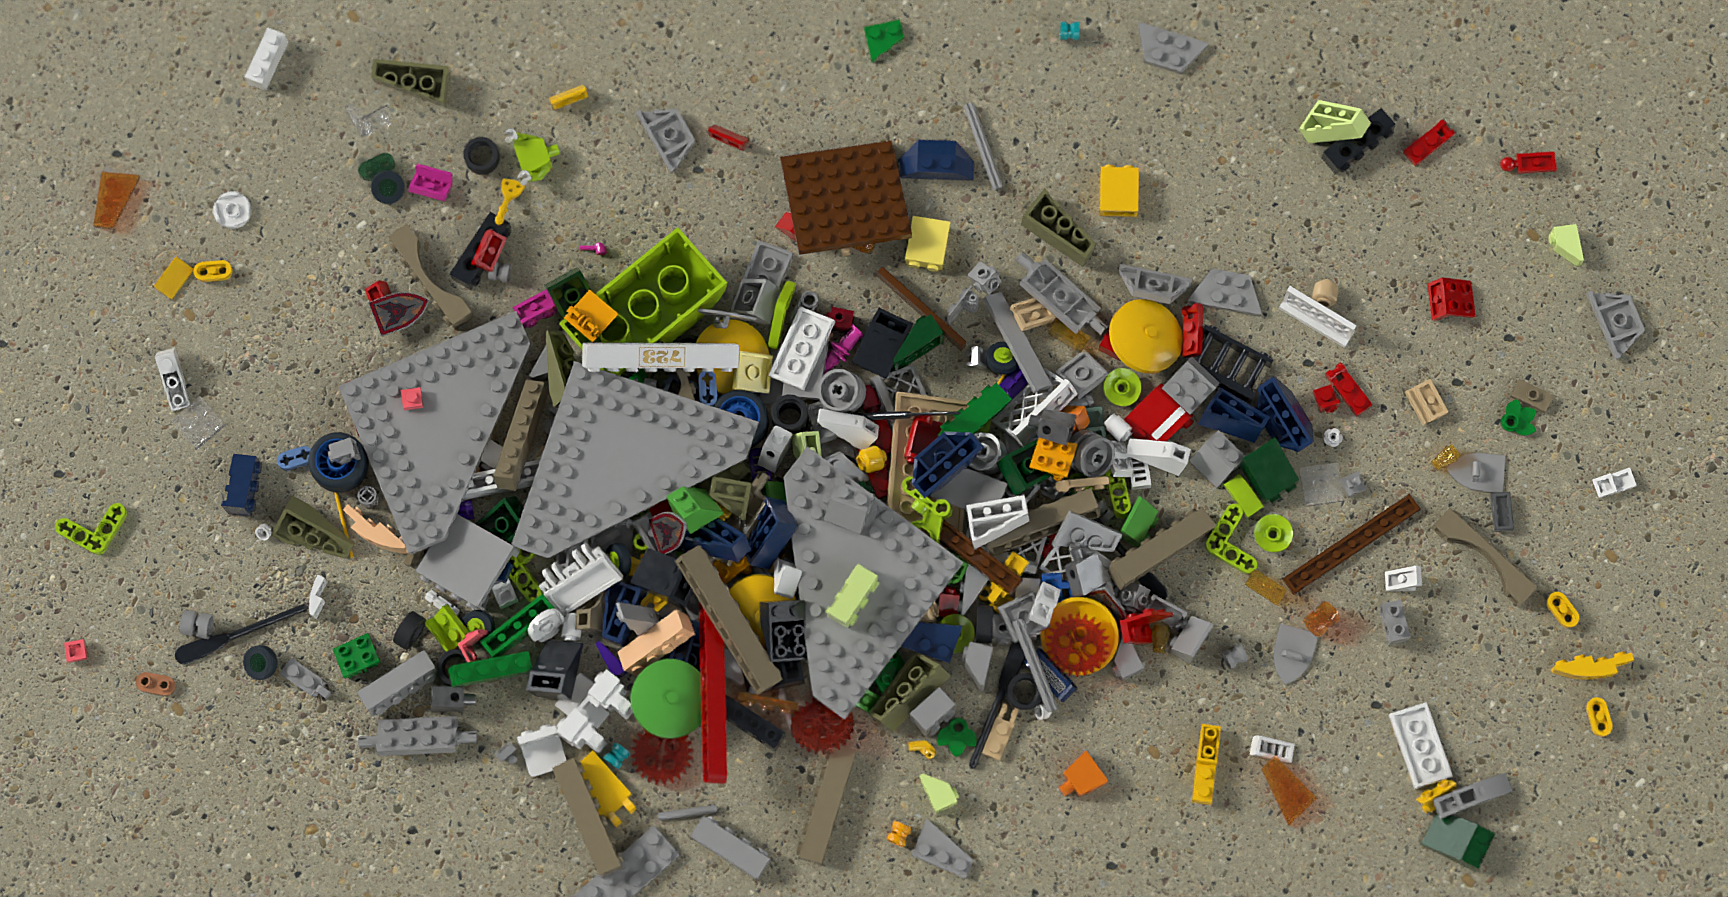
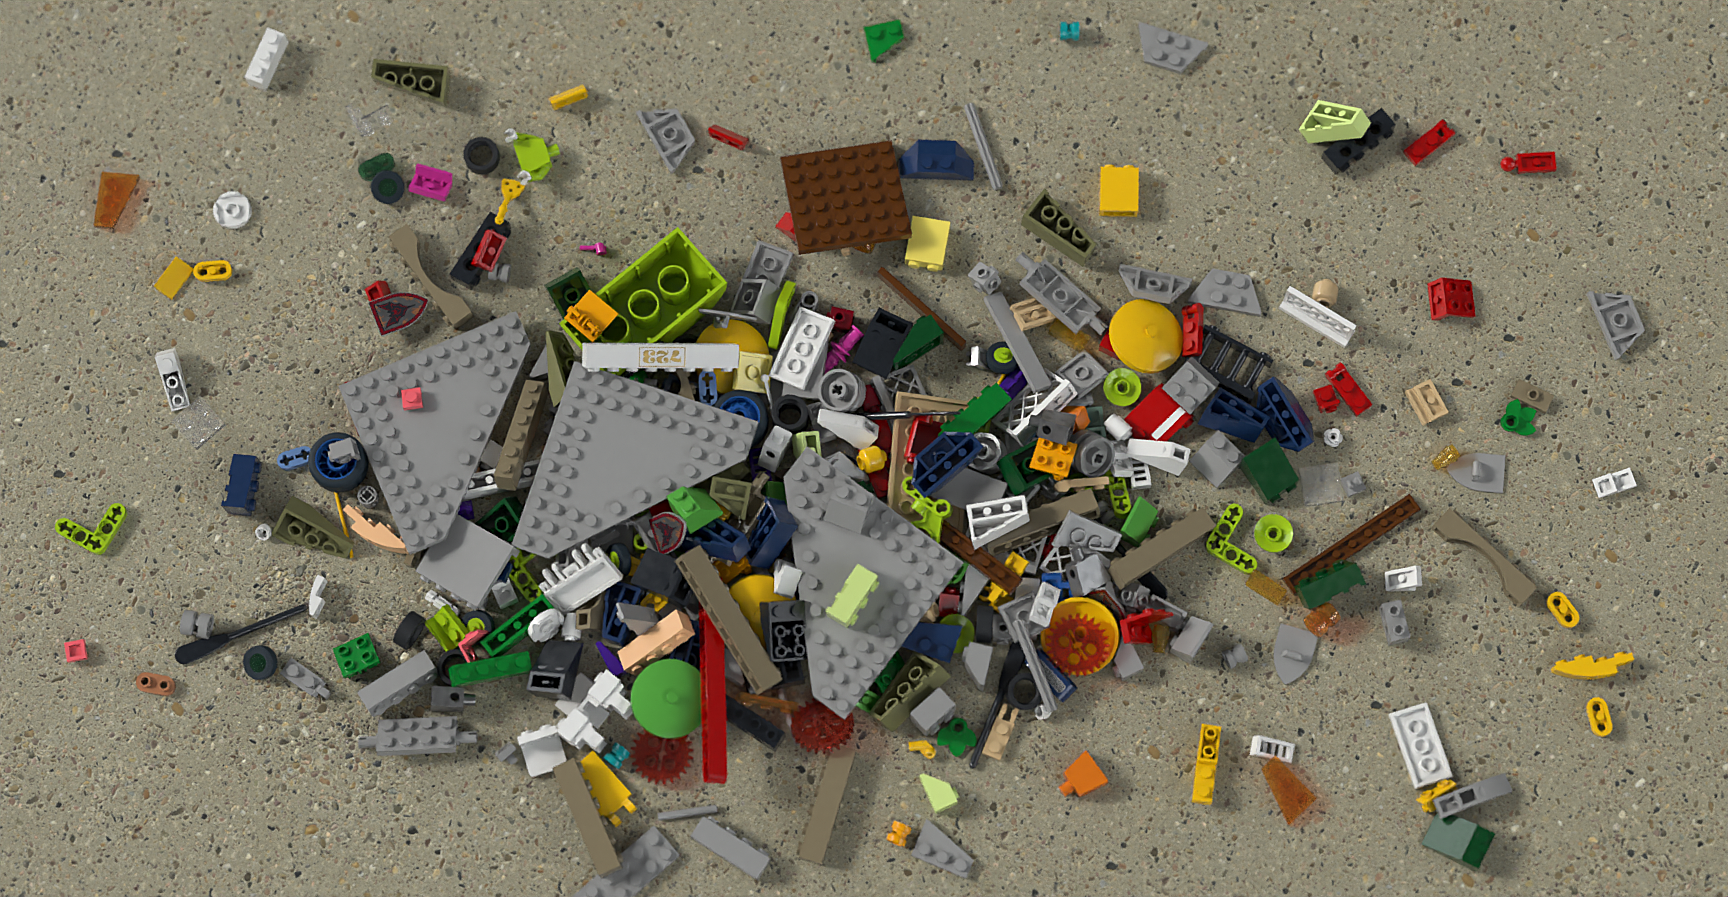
dark pink bracket [513,290,558,328] -> none
light grey hinge [947,285,979,326] -> none
lime slope [1223,474,1264,517] -> none
dark grey plate [1490,492,1514,532] -> none
yellowish green slope [1549,224,1584,266] -> none
none -> white hinge [761,374,773,412]
none -> dark green wedge [1294,559,1366,609]

